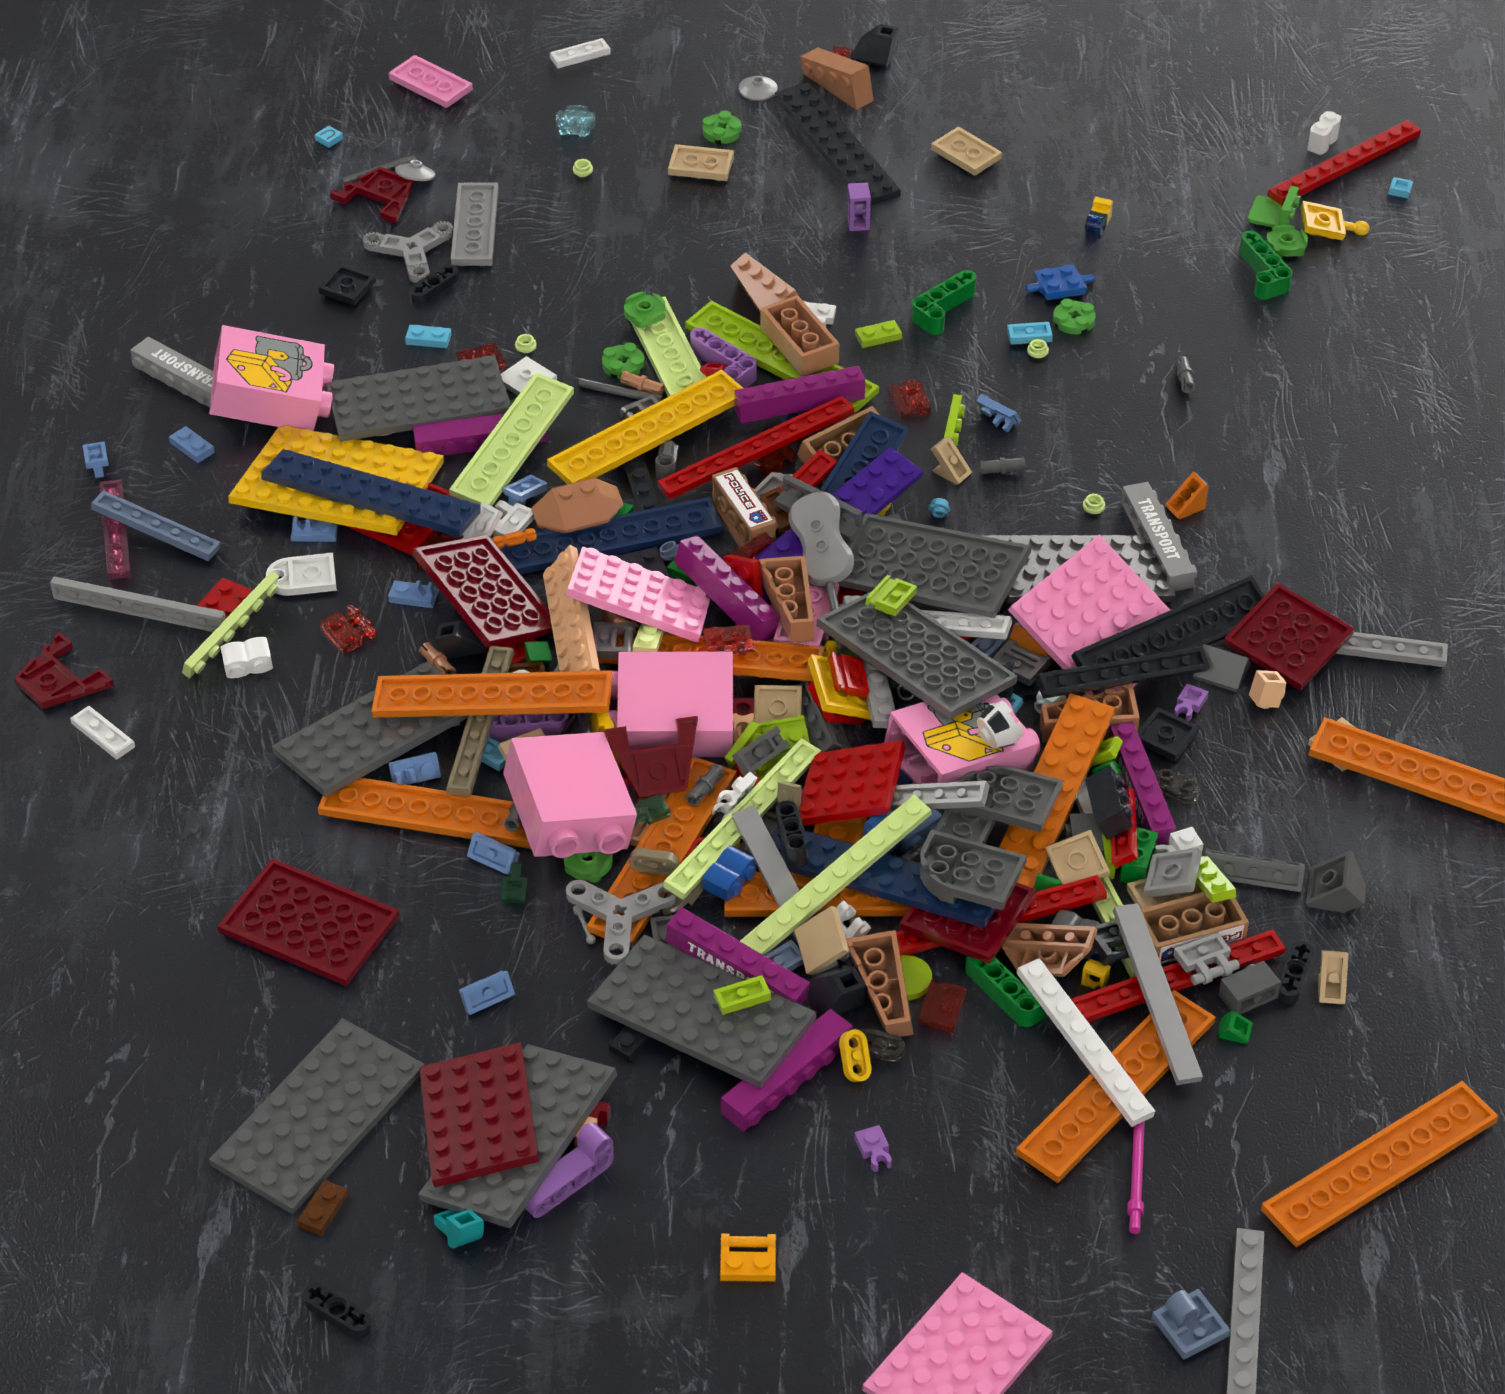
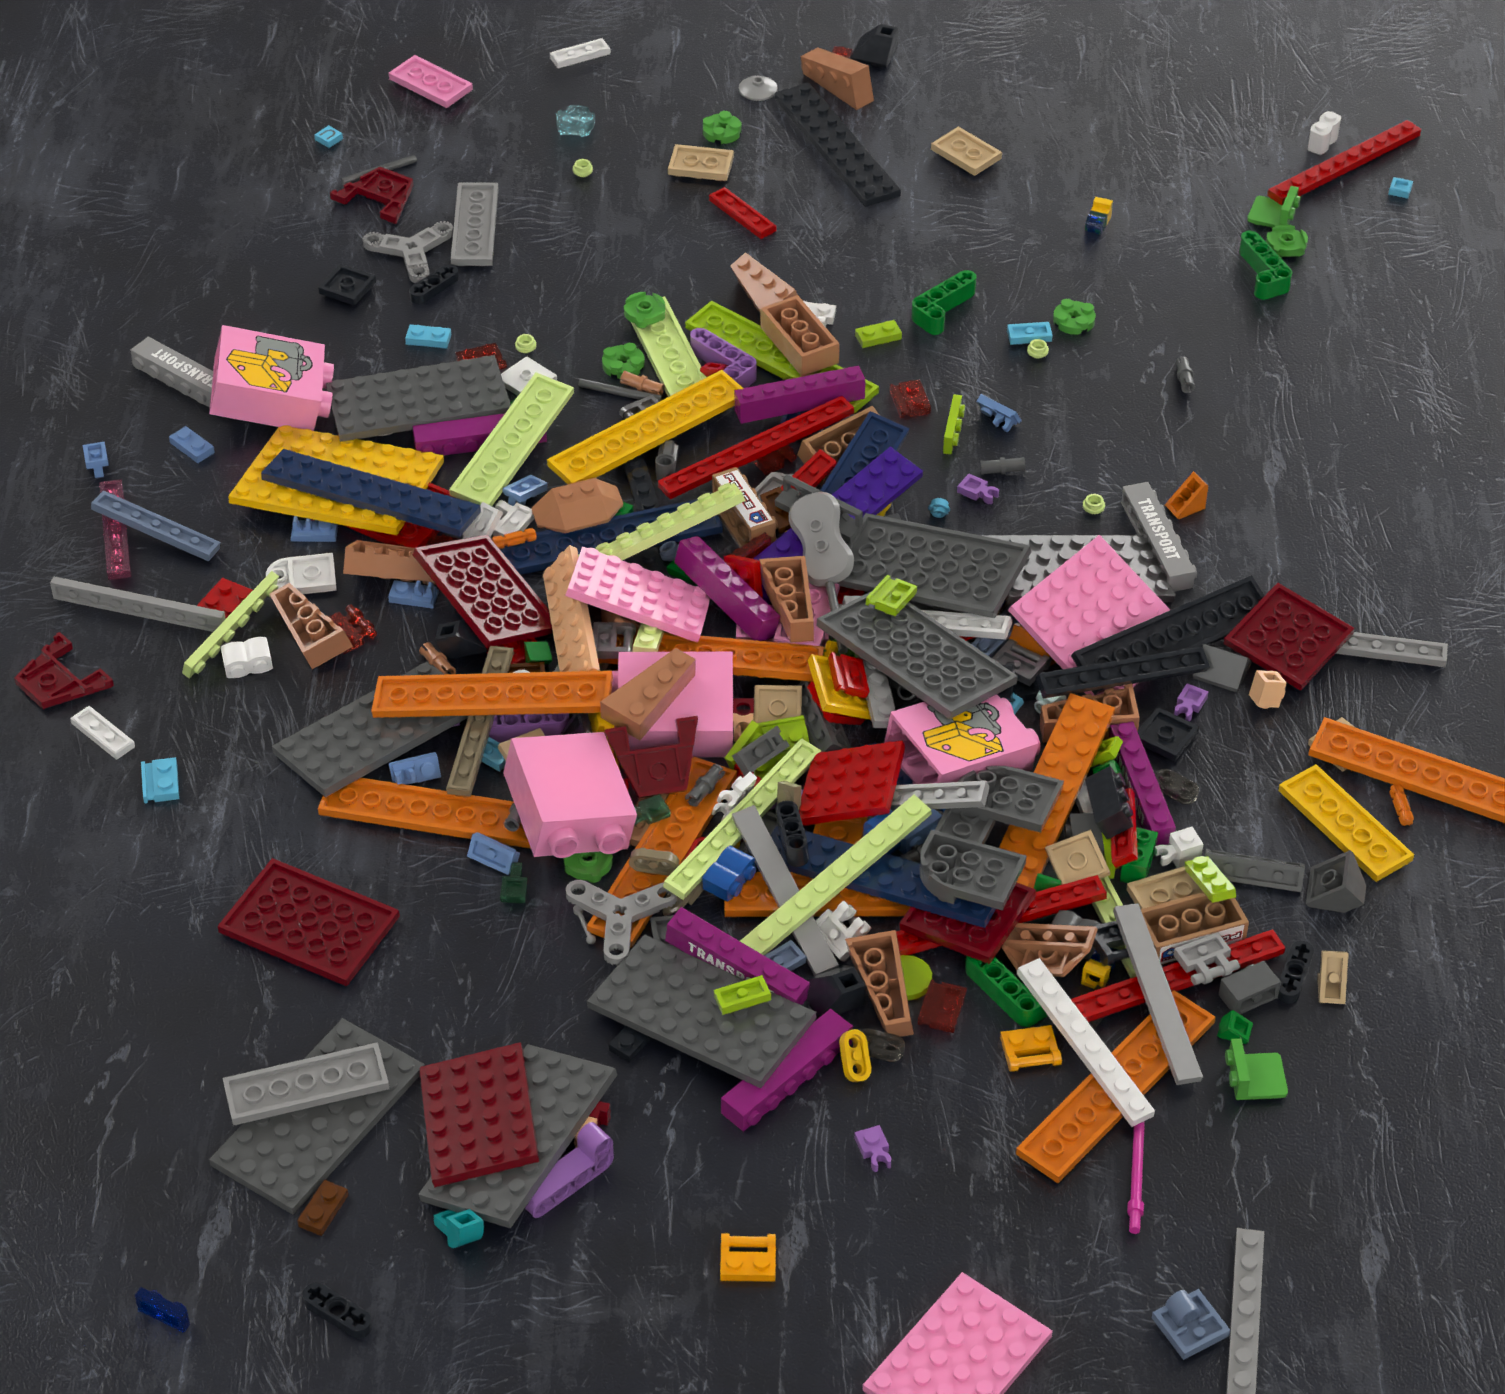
light grey dish [395,160,435,181] -> none
medium blue plate [459,971,515,1015] -> none
clear red plate [703,625,755,656] -> none
tan tile [795,906,849,975] -> none
medium lavender brick [847,182,871,231] -> none
tan slope [931,436,972,485] -> none
white cone [977,701,1023,749] -> none
blue plate [1025,265,1095,300] -> none
light grey plate [1144,848,1202,898] -> none
orange plate [1261,1081,1498,1247] -> none
yellow plate [1300,201,1369,240] -> none
none -> clear blue plate [135,1287,190,1333]
none -> medium azure plate [141,757,179,803]
none -> light grey plate [223,1042,389,1126]
none -> nougat wedge [269,583,353,669]
none -> nougat wedge [343,540,435,585]
none -> yellowish green plate [578,483,746,560]
none -> nougat wedge [600,648,696,741]
none -> red tile [709,187,776,239]
none -> medium lavender plate [957,474,999,504]
none -> light orange plate [1000,1025,1062,1072]
none -> bright green bracket [1225,1039,1288,1100]
none -> yellow plate [1278,764,1414,882]
none -> orange axle [1389,784,1414,826]

